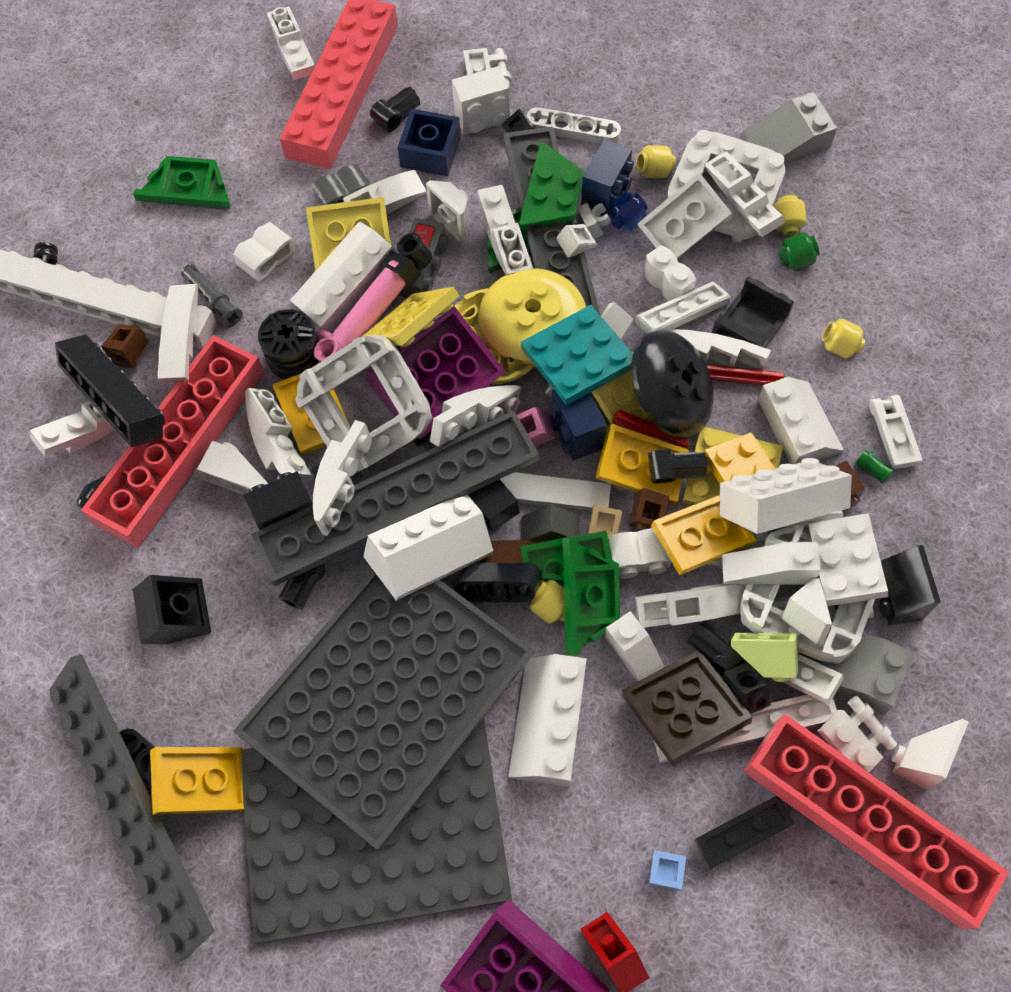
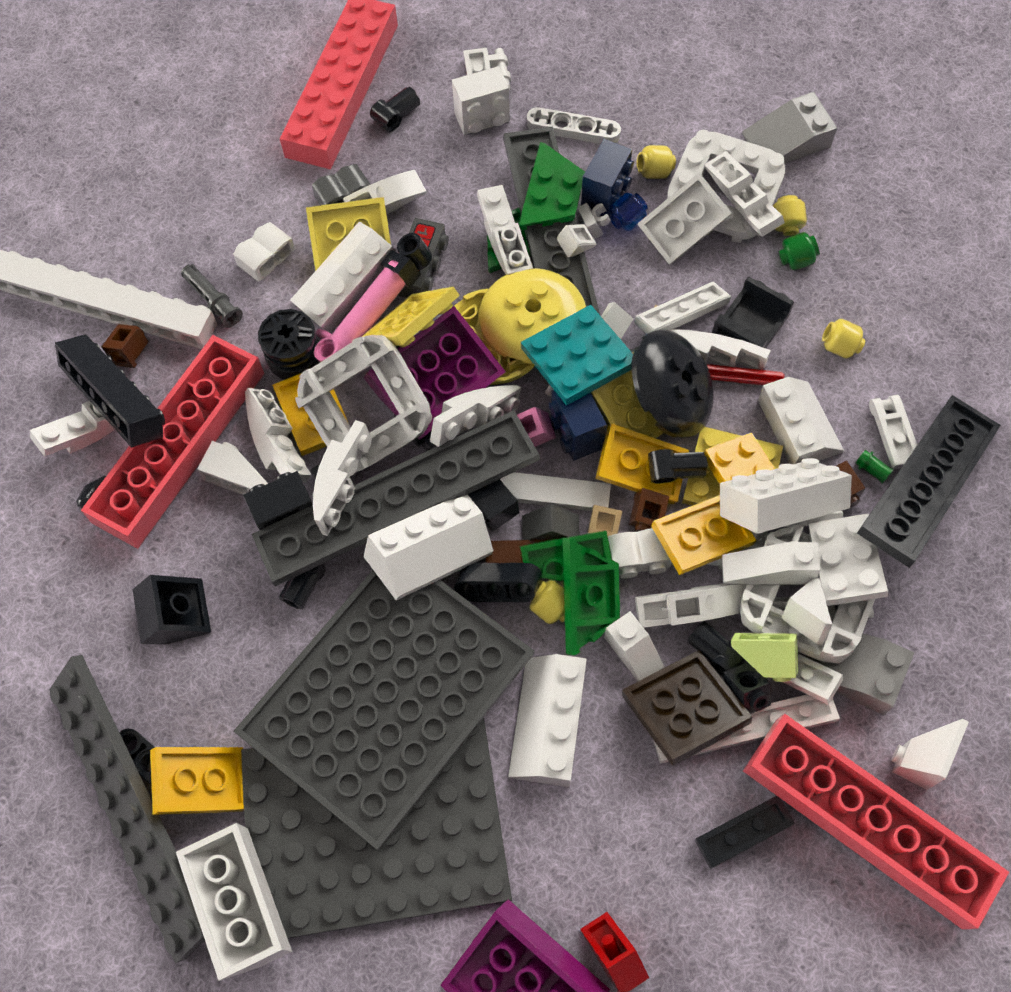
black bush [33,242,58,265] -> none
green wing [133,156,231,208] -> none
white slope [158,284,198,382] -> none
white slope [267,7,315,80] -> none
dark blue brick [397,109,461,176] -> none
white slope [426,180,469,245] -> none
black plate [501,108,535,133] -> none
red axle [612,409,689,449] -> none
white brick [644,245,696,301] -> none
light blue plate [649,850,686,891] -> none
white plate [818,696,897,773] -> none
black slope [879,545,941,625] -> none
none -> white slope [176,823,292,981]
none -> black plate [857,395,1001,568]

